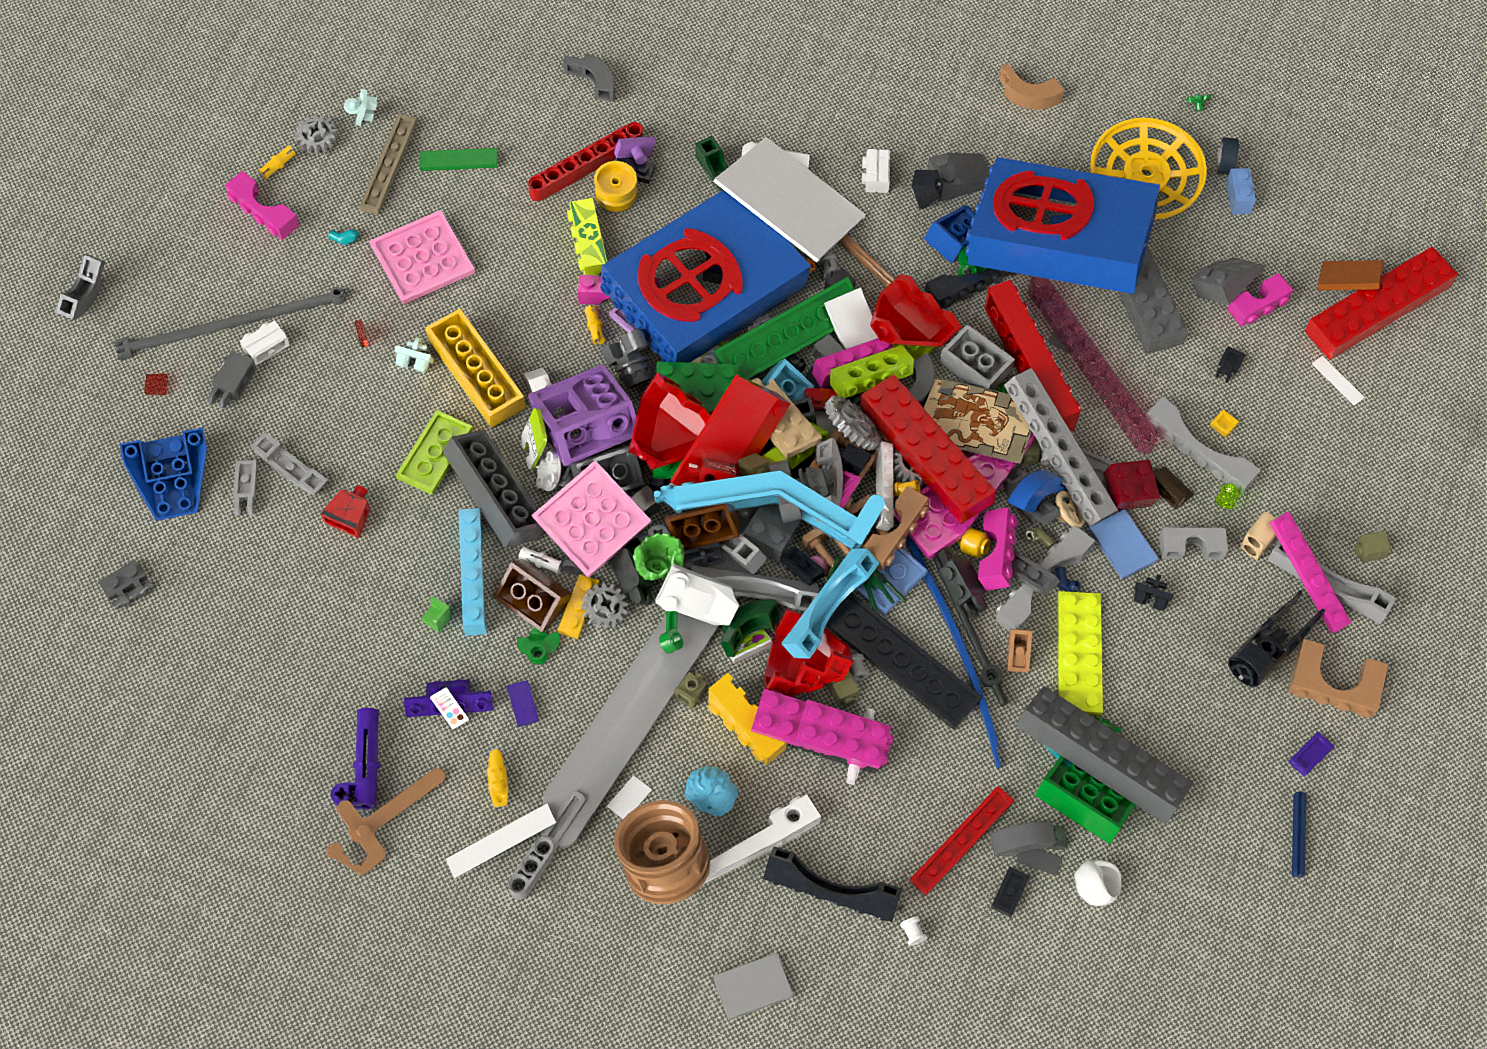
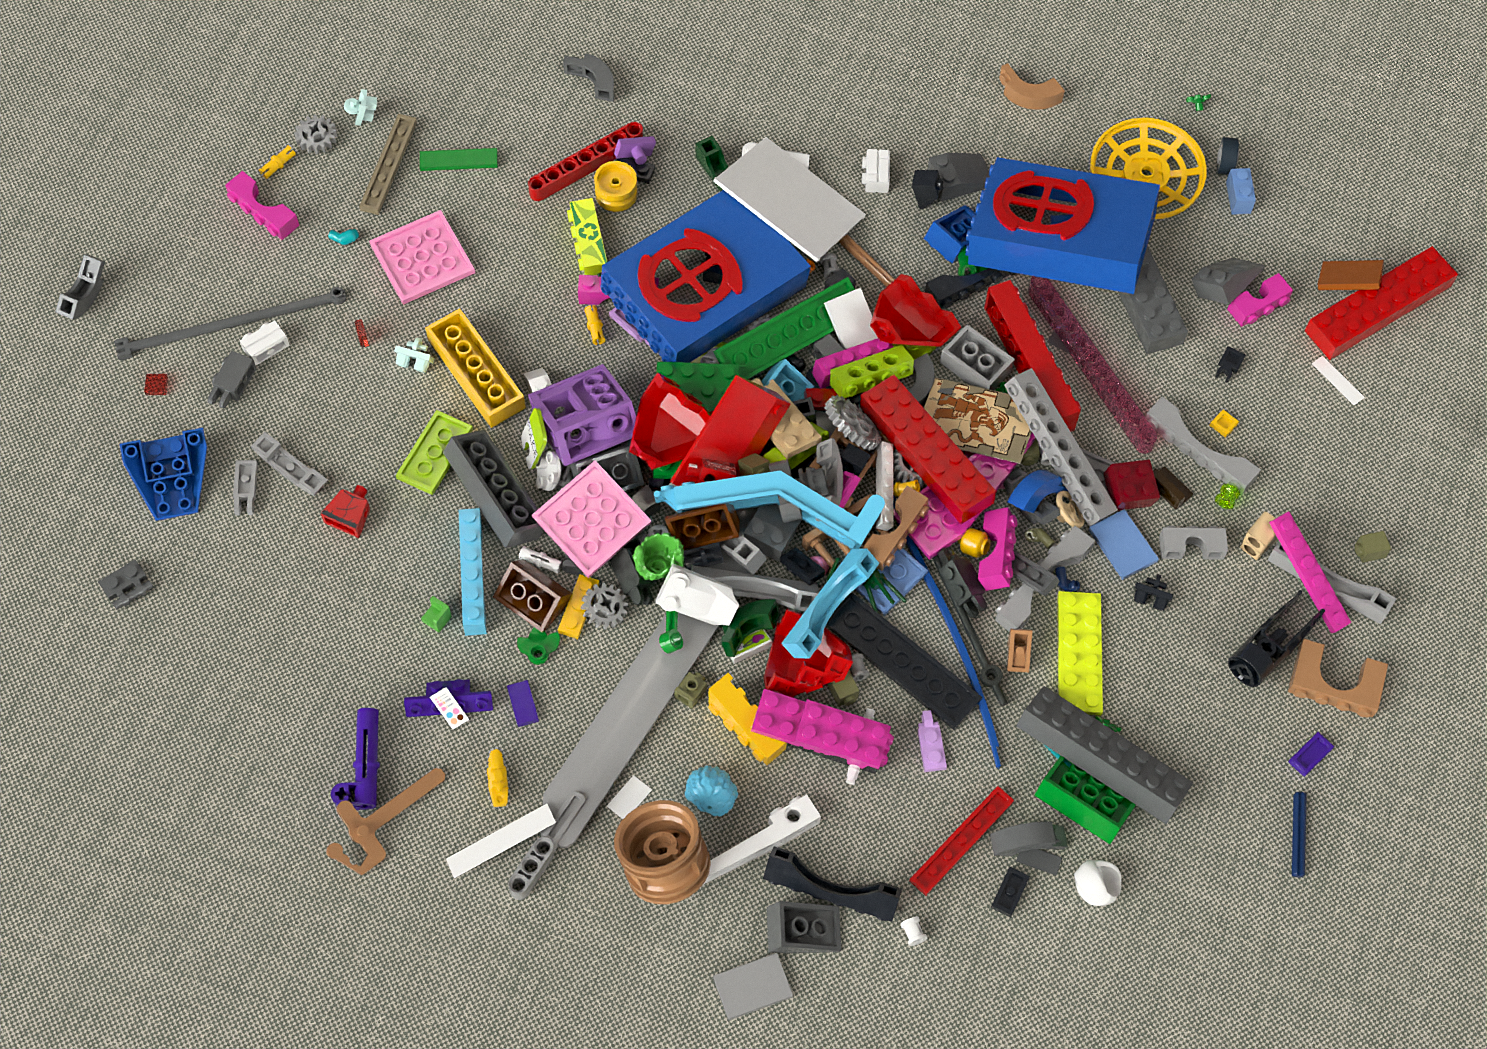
dark grey beam [601,328,652,389] -> none
none -> dark grey slope [767,901,841,954]
none -> lavender hinge [917,710,947,772]

